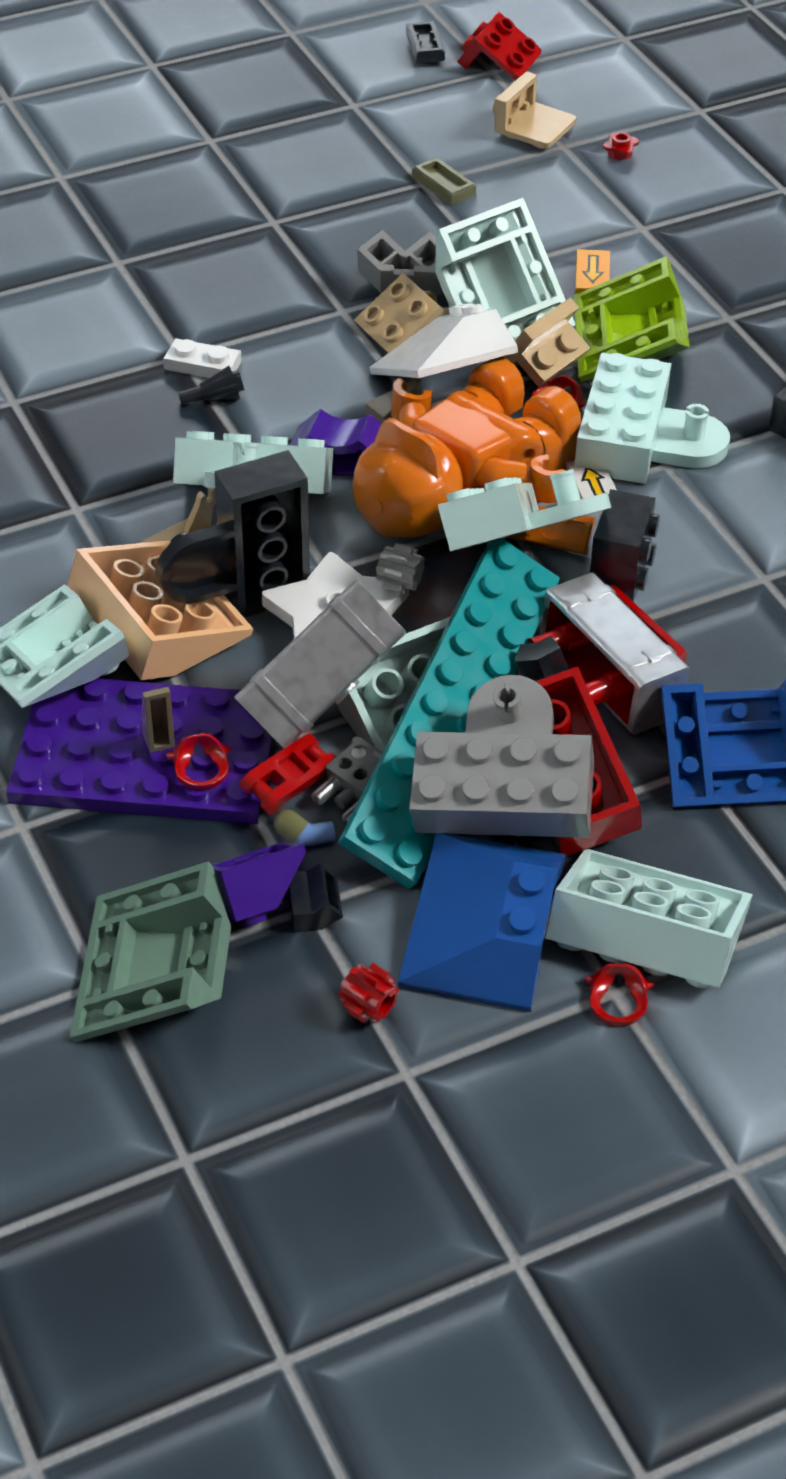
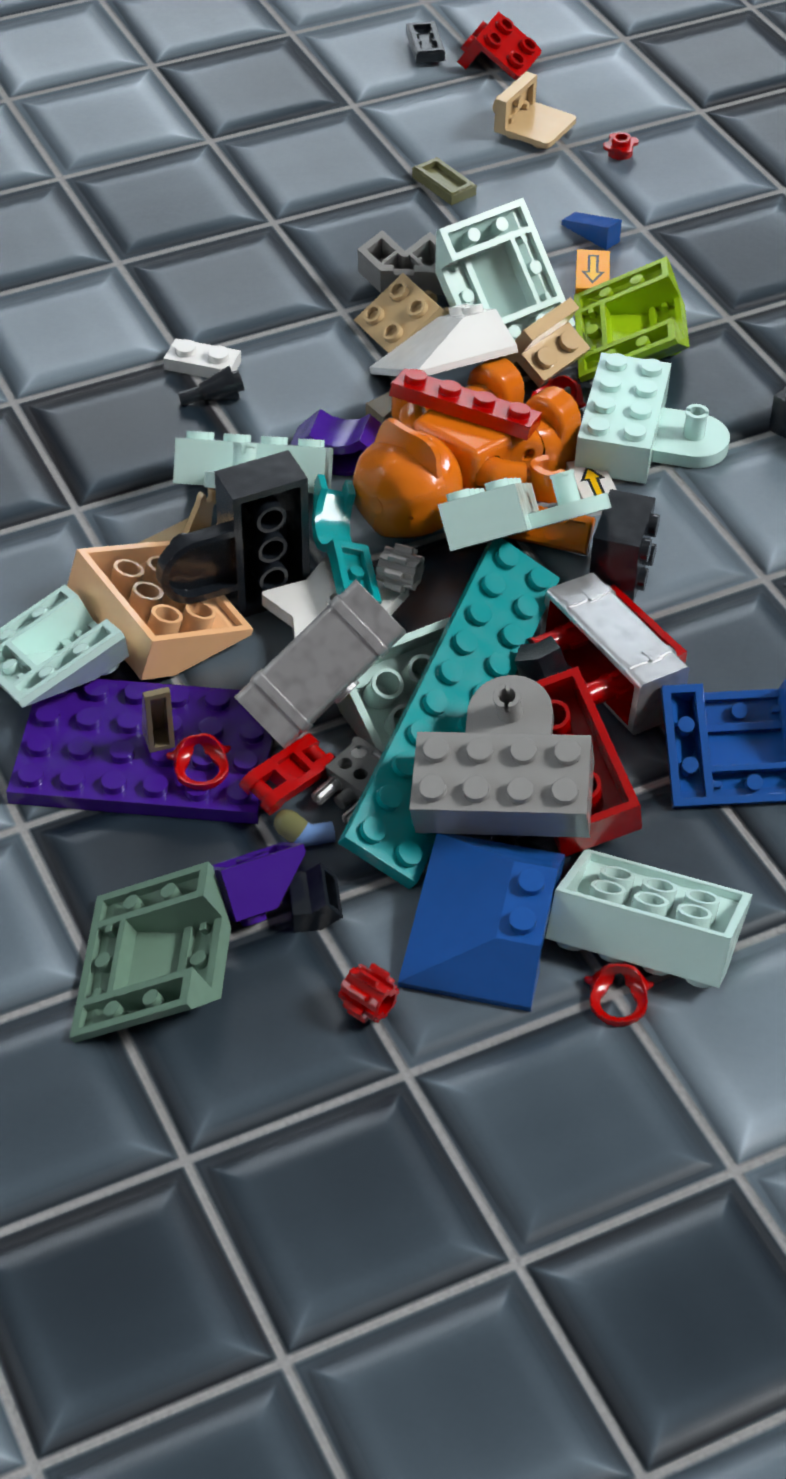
none -> teal piece [312,474,382,604]
none -> red plate [389,368,542,440]
none -> blue piece [561,212,622,250]

